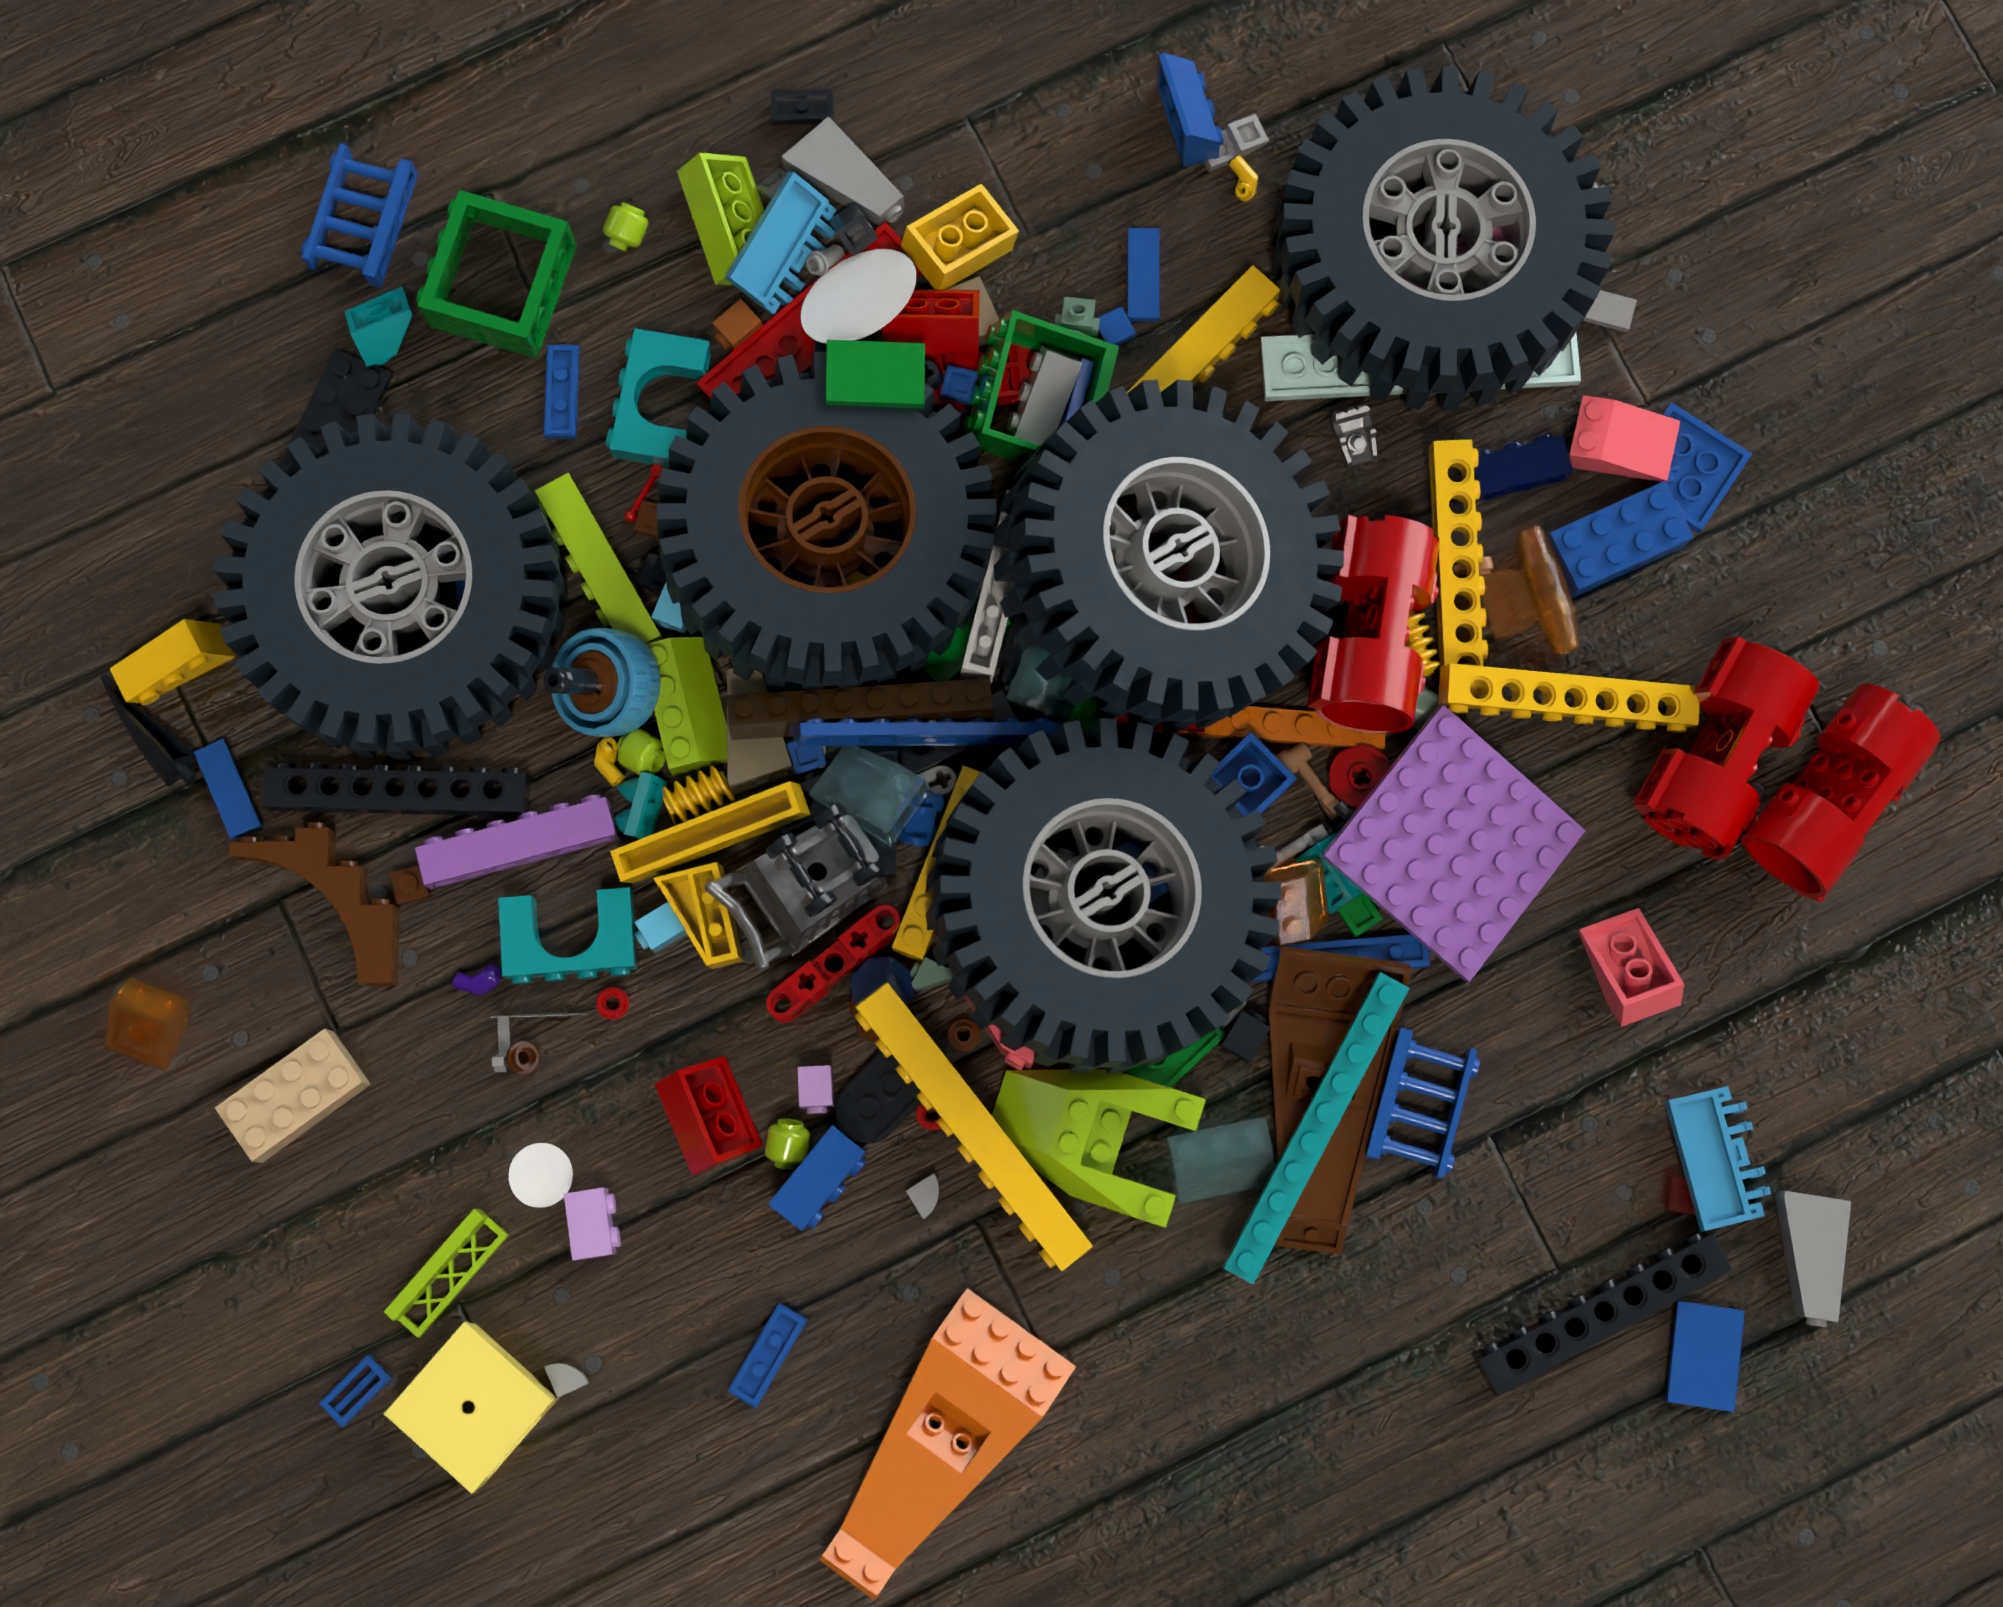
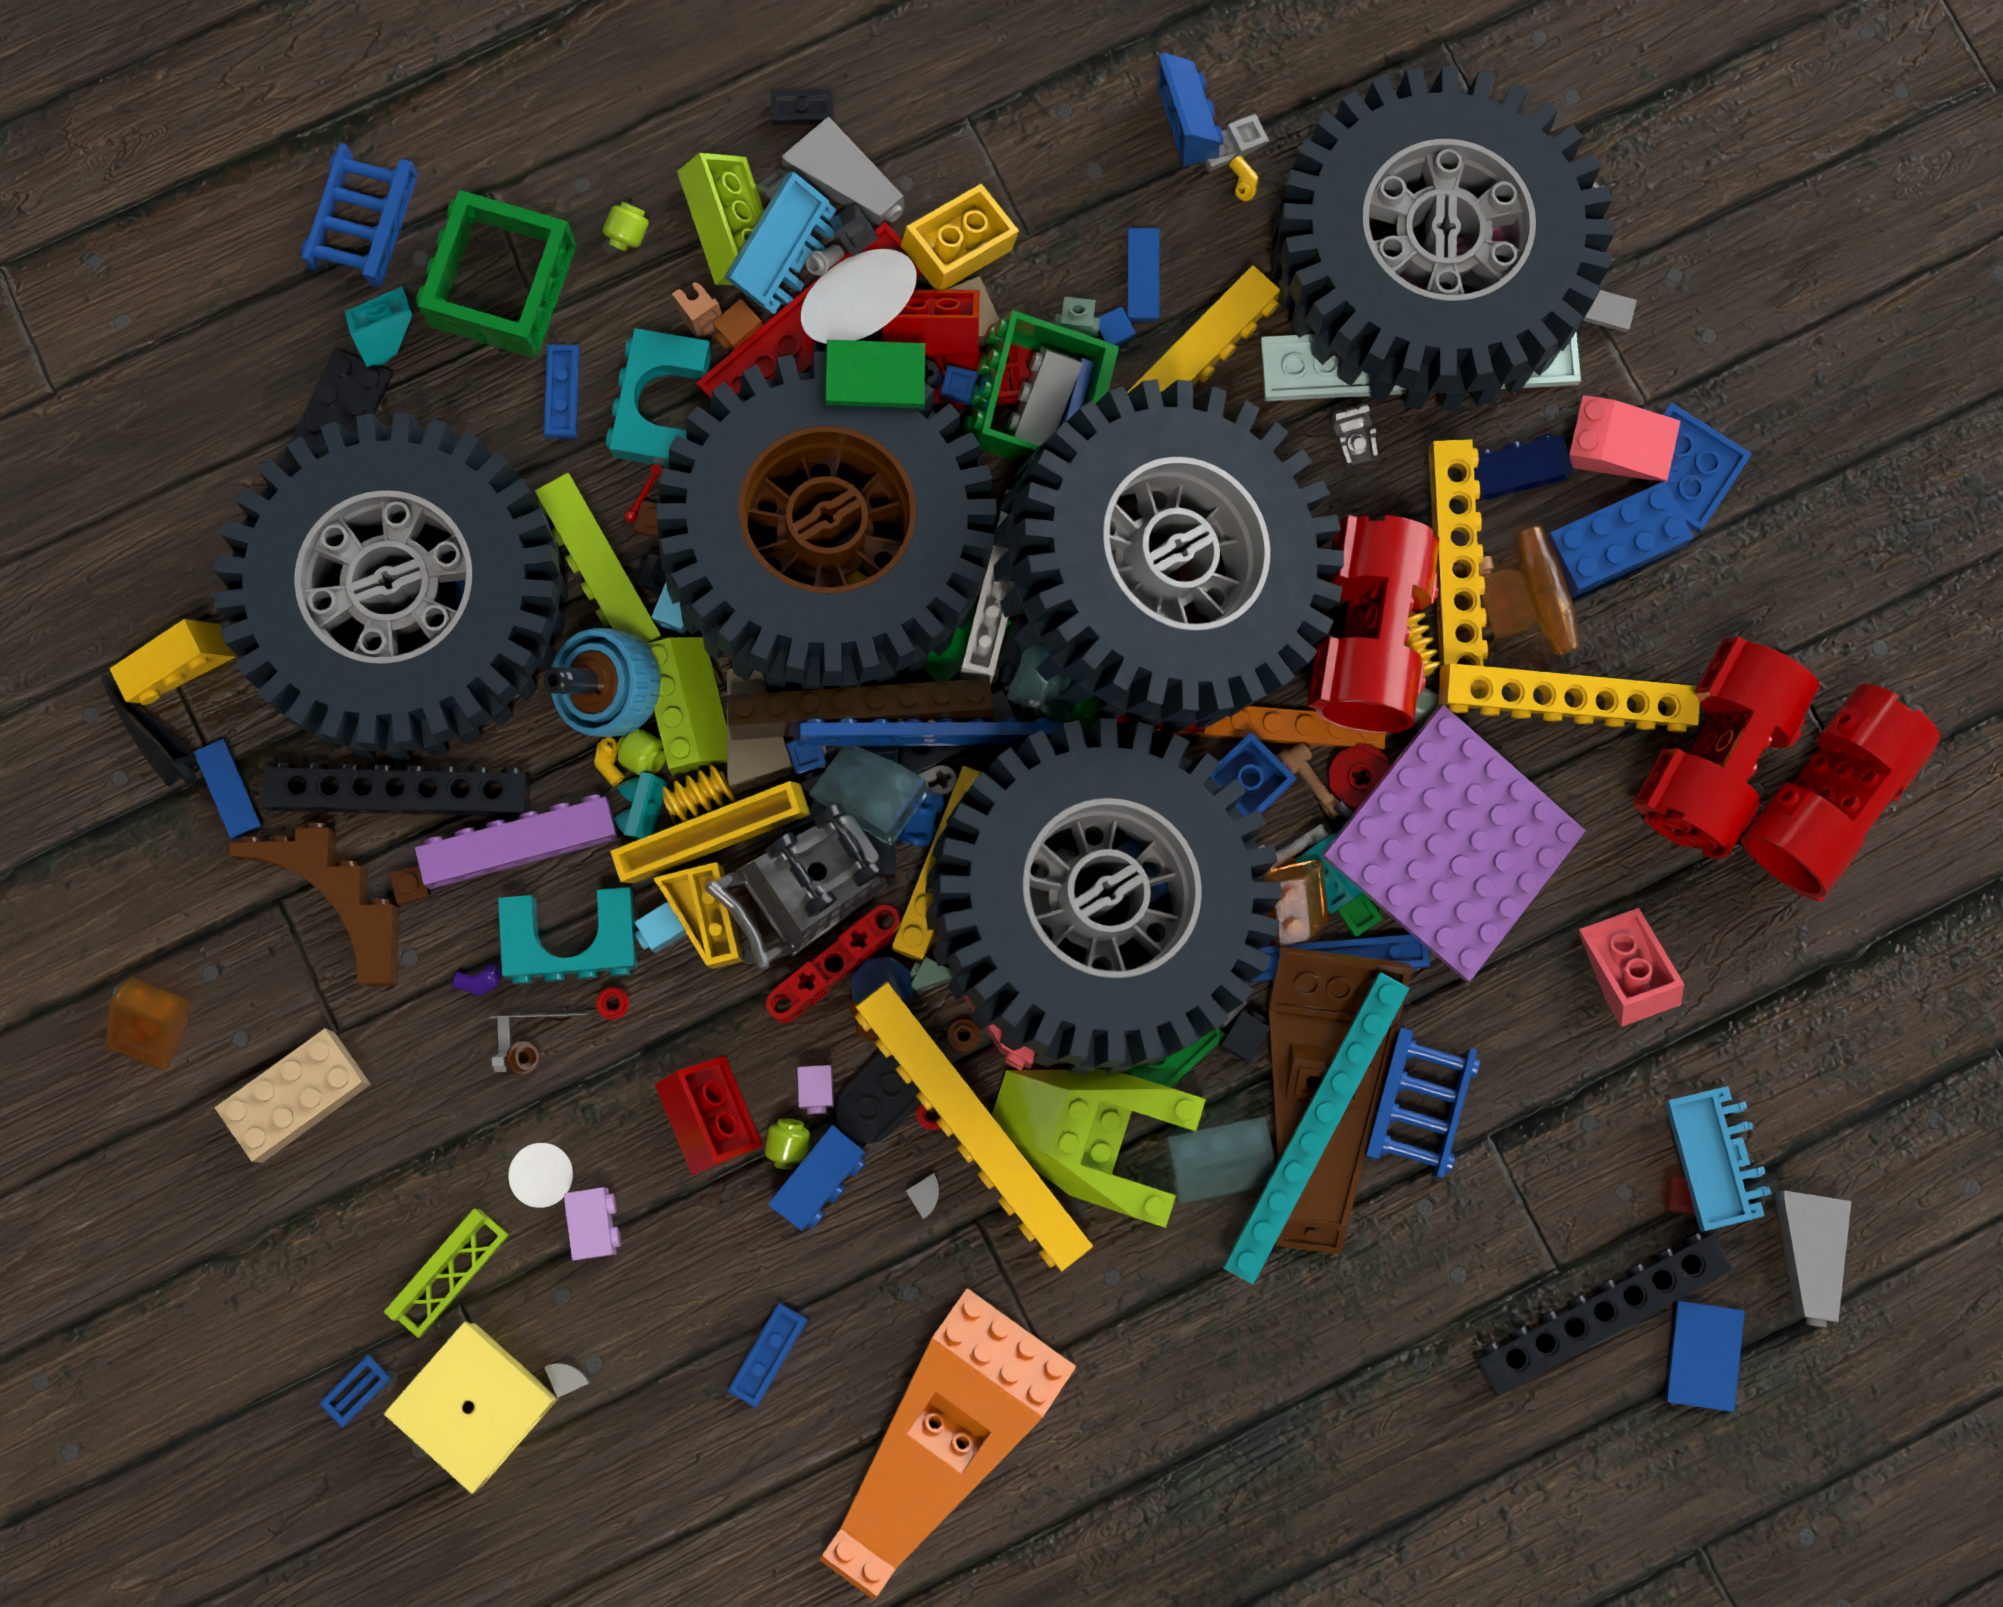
none -> nougat hinge [672,282,722,340]

